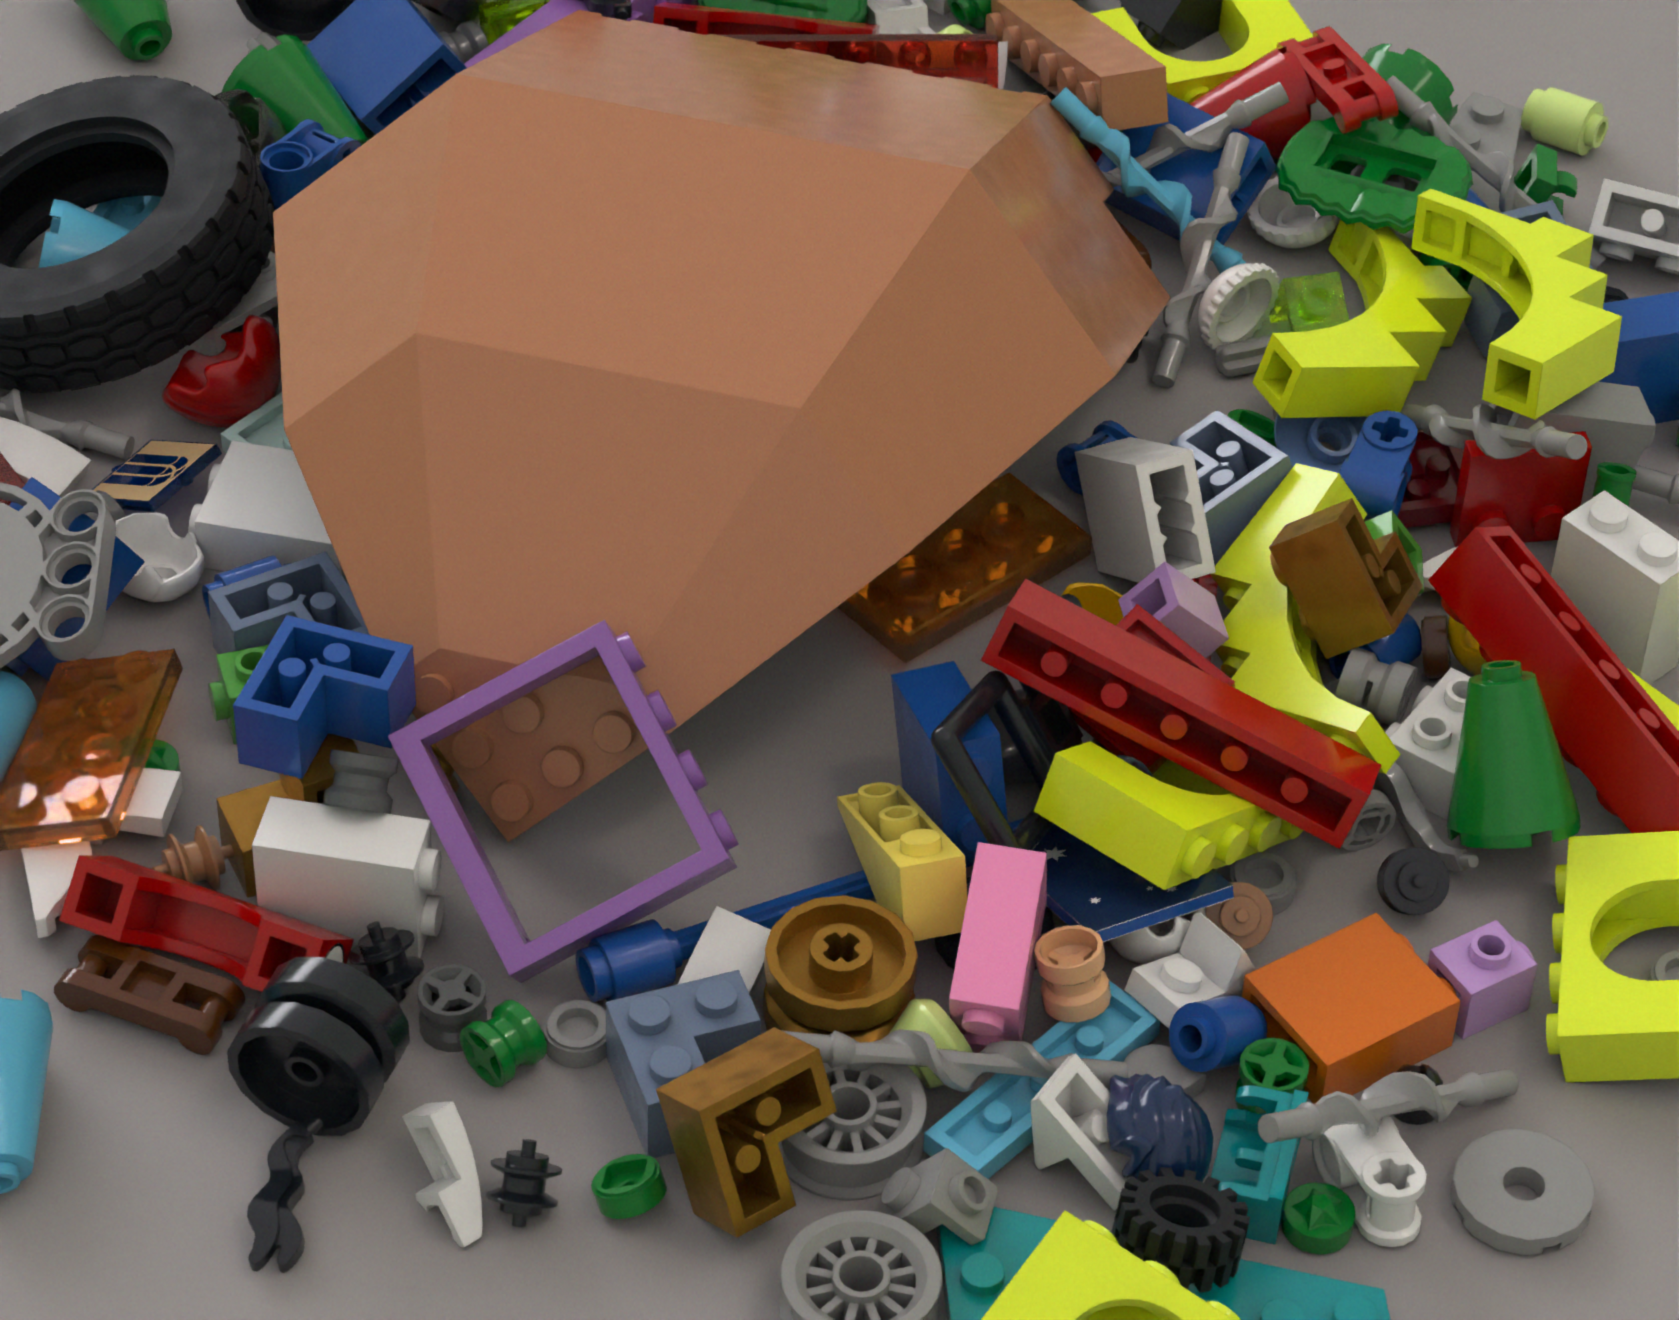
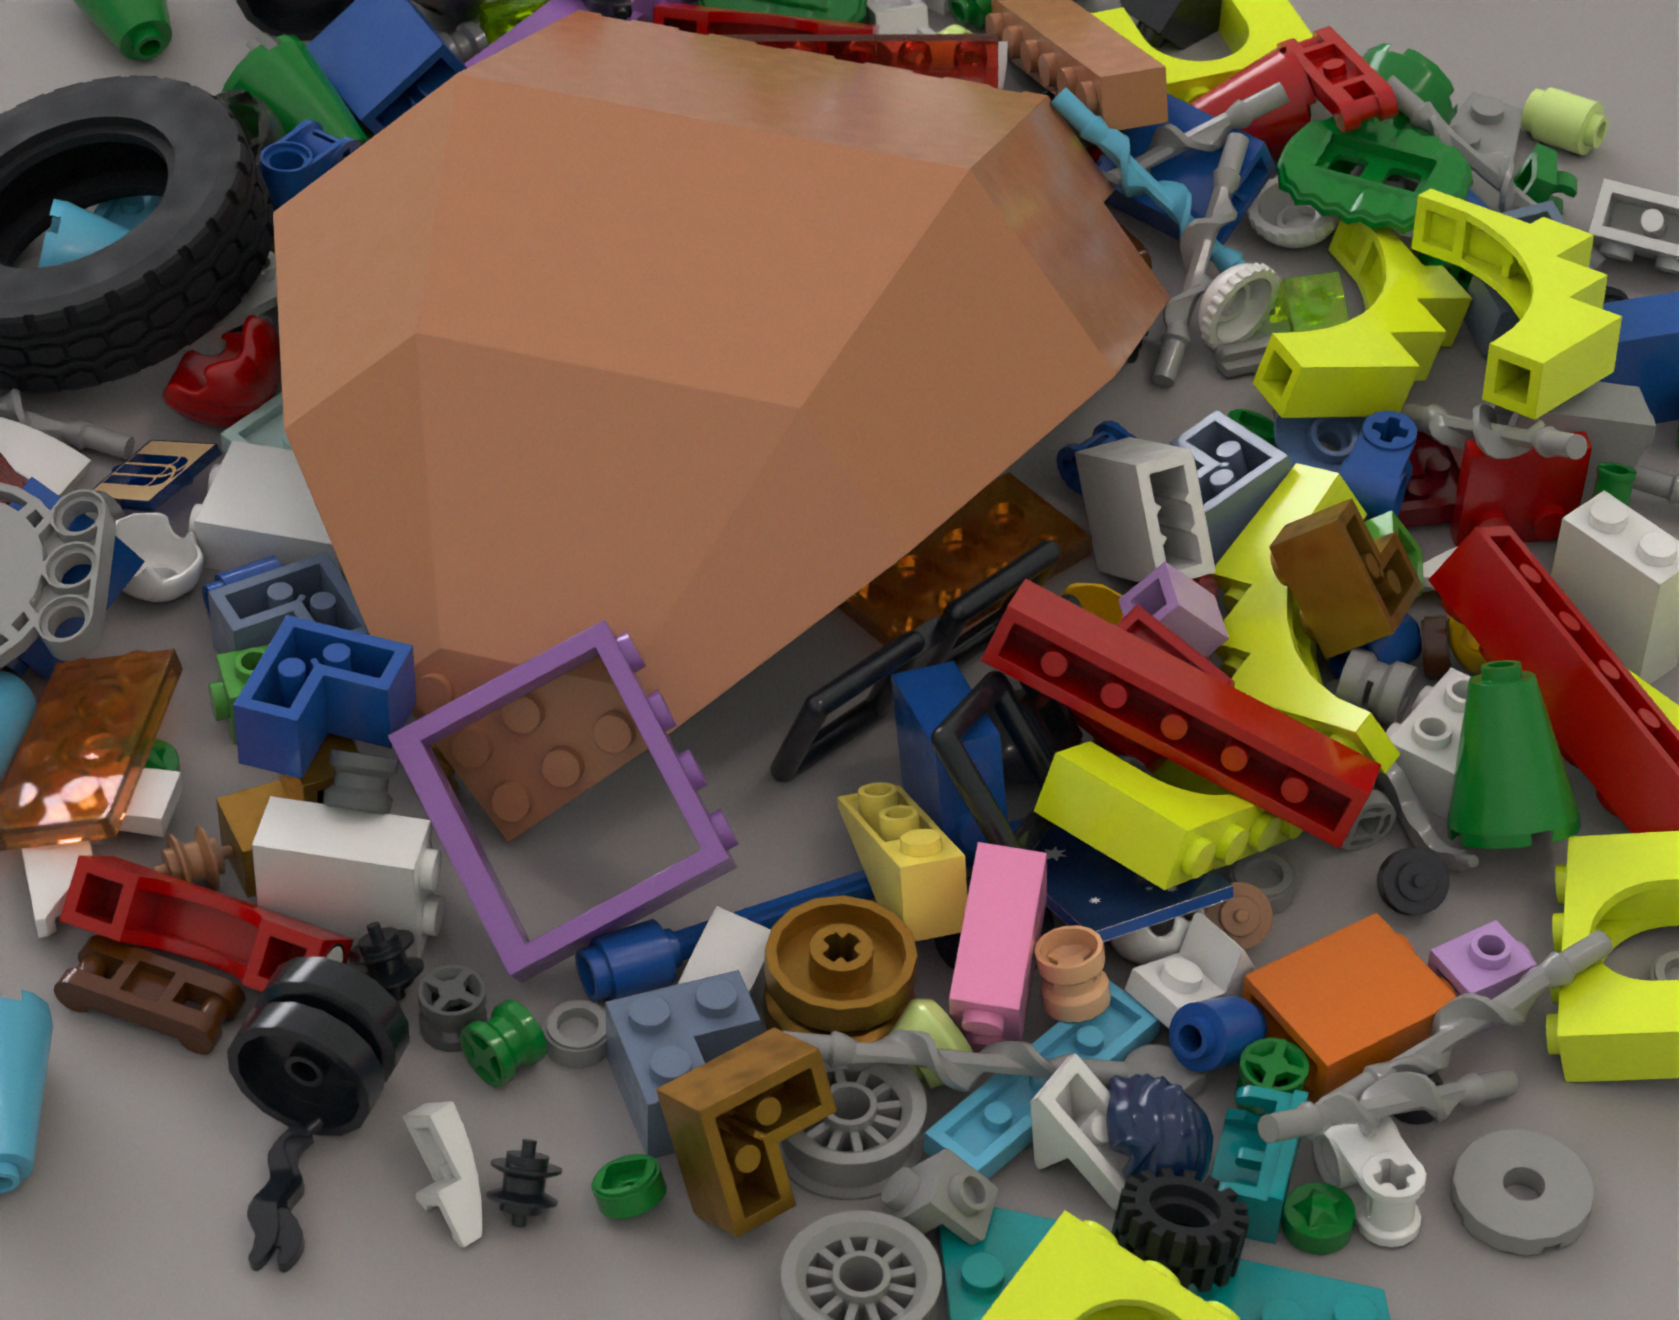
none -> black bar [770,540,1061,782]
none -> light grey piece [1327,930,1613,1101]

